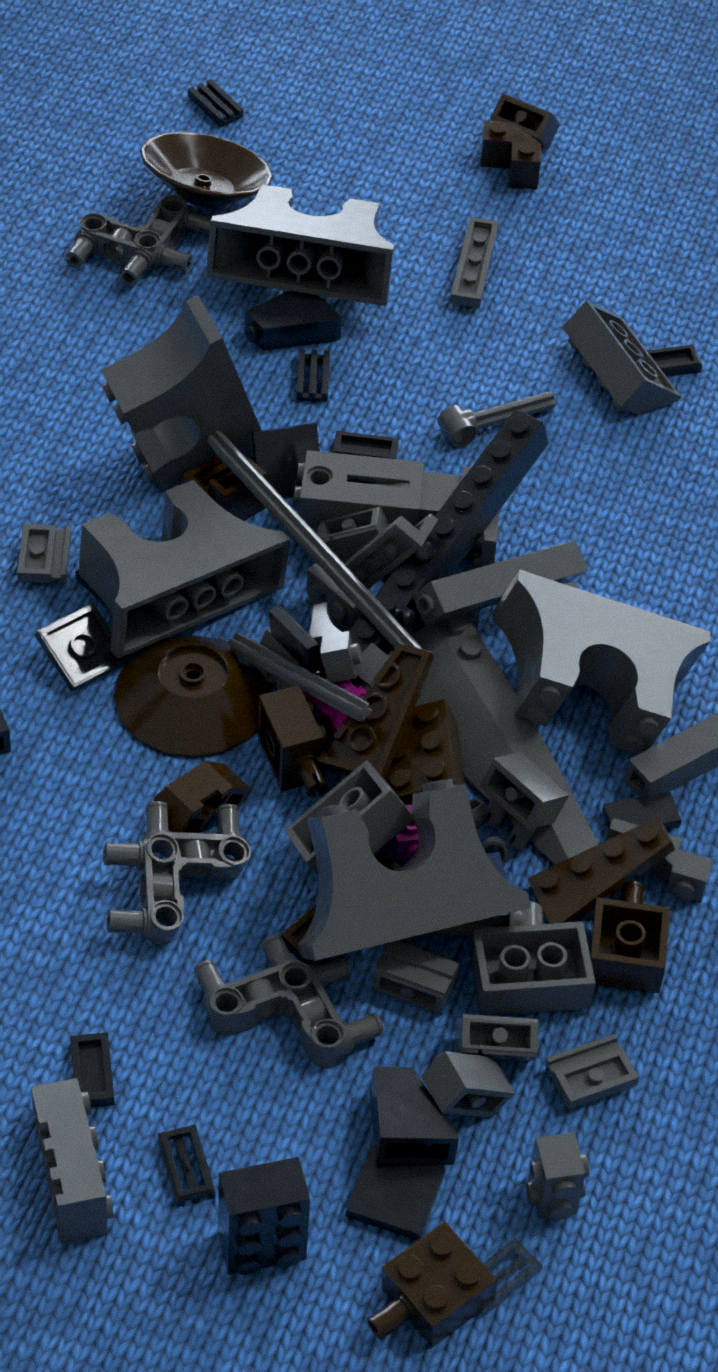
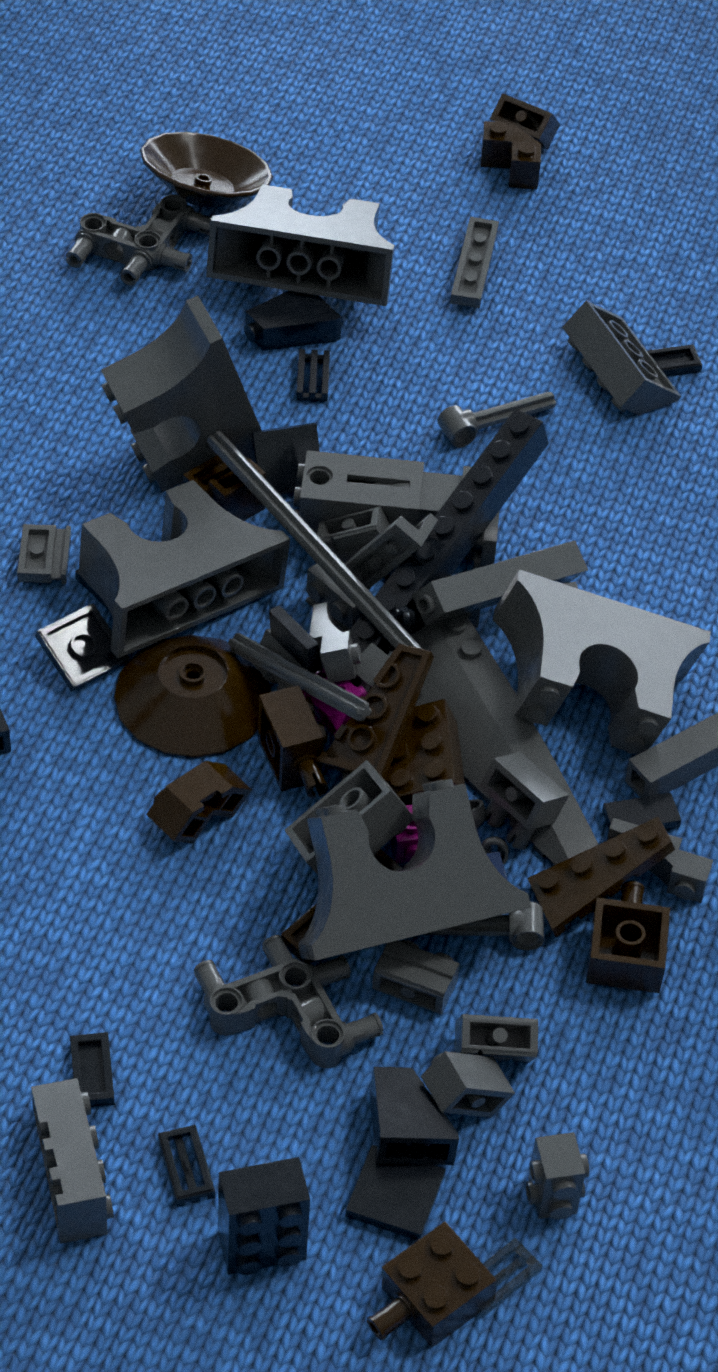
dark grey pin [103,801,251,945] -> none
black tile [188,79,243,127] -> none
black tile [332,431,399,459] -> none
dark grey brick [469,921,596,1016] -> none
dark grey plate [545,1034,639,1110] -> none

